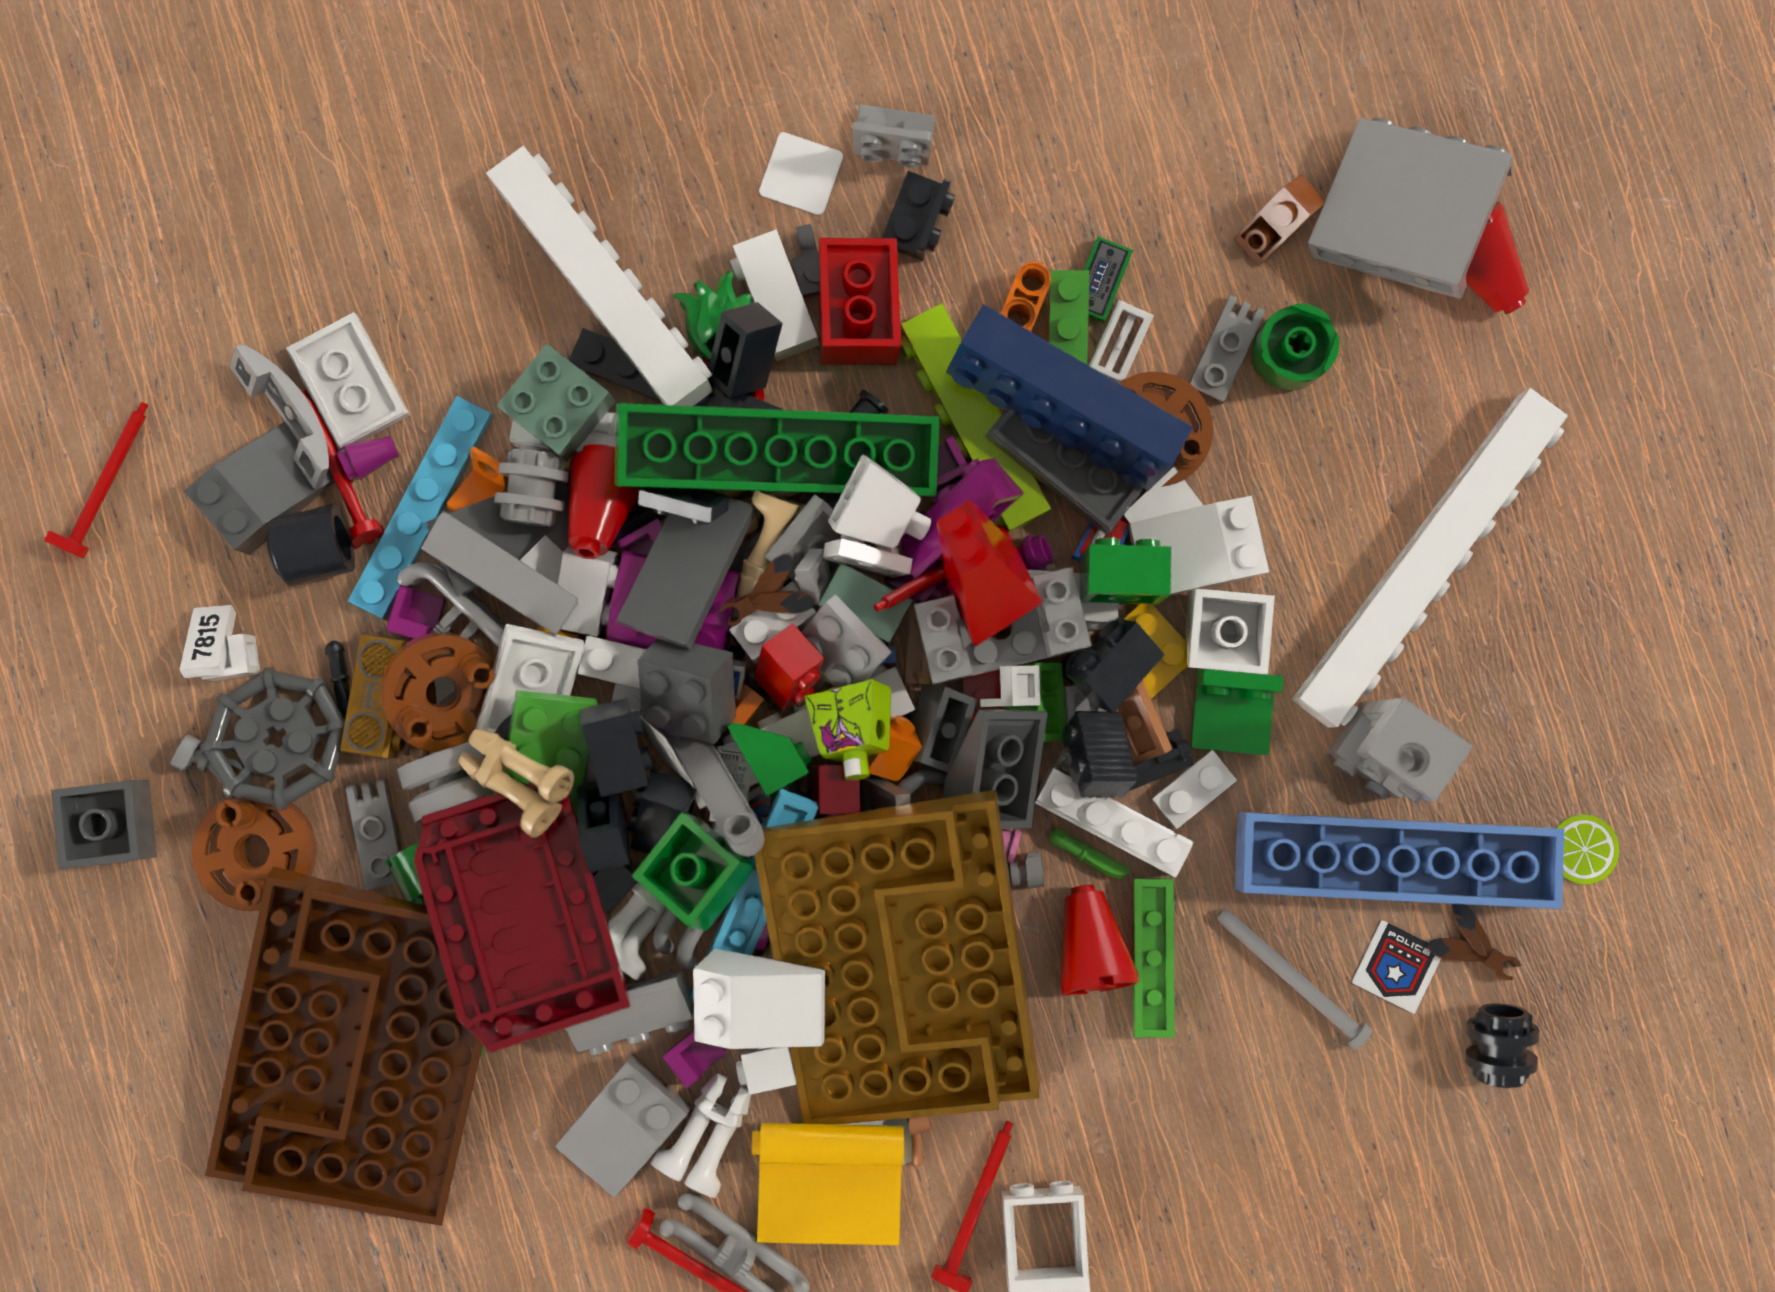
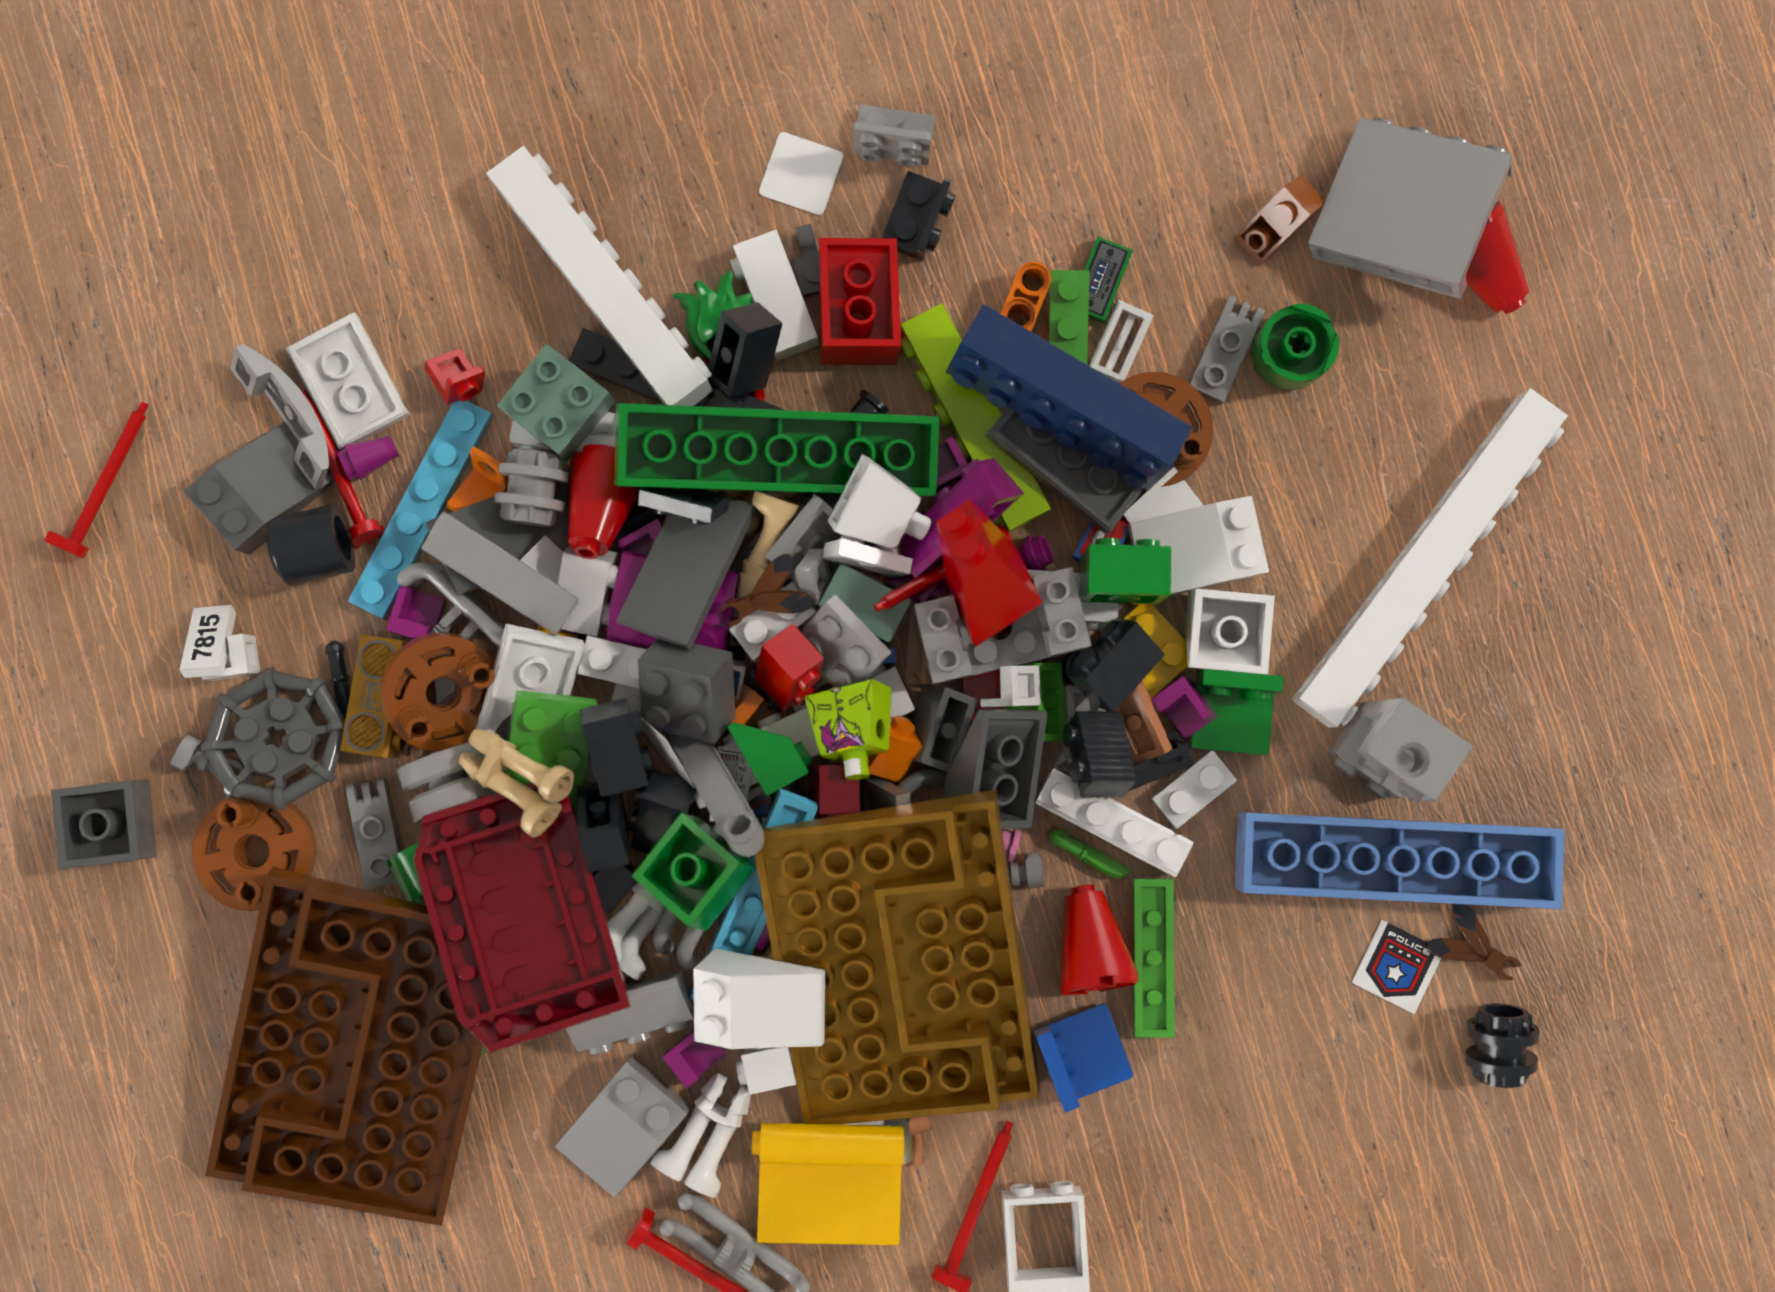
light grey bar [1217,909,1373,1050] -> none
lime sticker [1557,815,1619,885] -> none
none -> red bracket [425,348,485,405]
none -> blue bracket [1033,1003,1133,1113]
none -> magenta panel [1151,676,1218,738]

